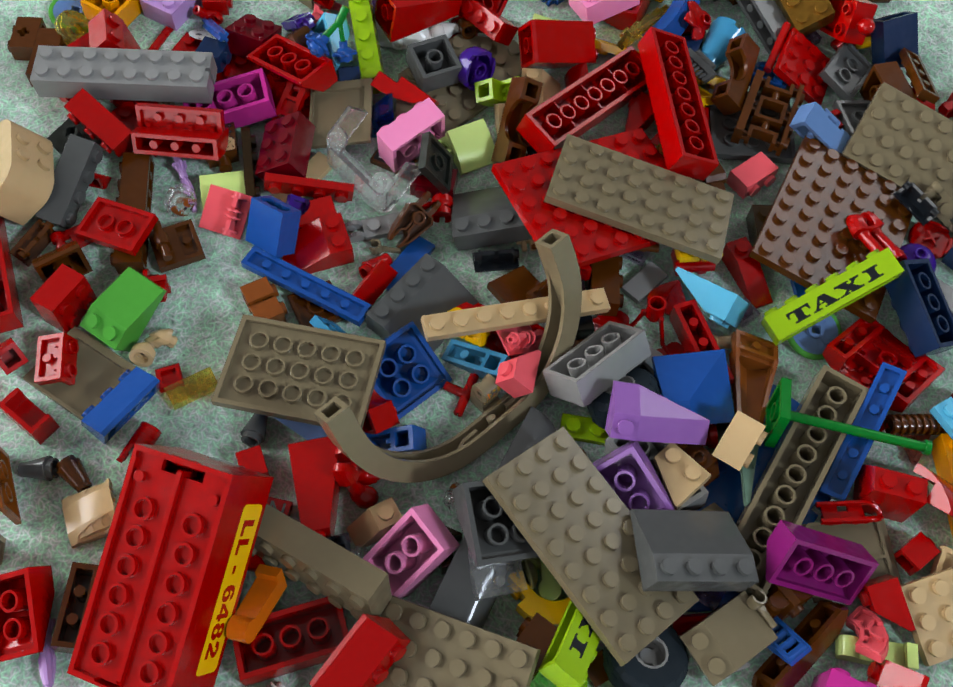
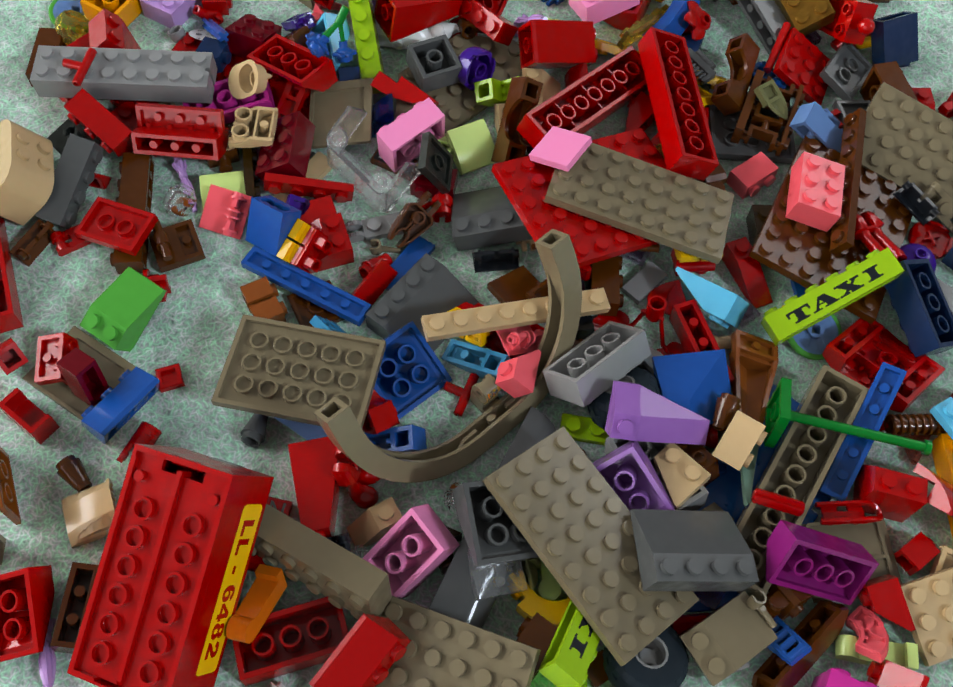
reddish brown brick [7,17,47,61] -> none
dark grey cone [18,456,59,481] -> none
red brick [29,263,97,334] -> none
reddish brown slope [32,240,93,282] -> none
tan arm [129,328,178,367] -> none
red wheel [148,26,174,50] -> none
clear yellow plate [164,367,218,410] -> none
red brick [235,445,270,476] -> none
dark azure cone [701,16,746,70] -> none
reddish brown plate [898,47,940,104] -> none
none -> dark red brick [56,347,109,406]
none -> red piece [62,48,97,87]
none -> light grey hinge [168,25,186,43]
none -> tan piece [228,59,272,99]
none -> tan slope [228,106,278,149]
none -> red hips [276,218,333,273]
none -> lavender piece [513,14,548,37]
none -> bright pink tile [529,126,592,172]
none -> reddish brown cone [711,393,741,432]
none -> red axle [752,488,805,516]
none -> olive plate [753,79,788,120]
none -> coral brick [785,151,845,232]
none -> reddish brown plate [829,107,867,255]

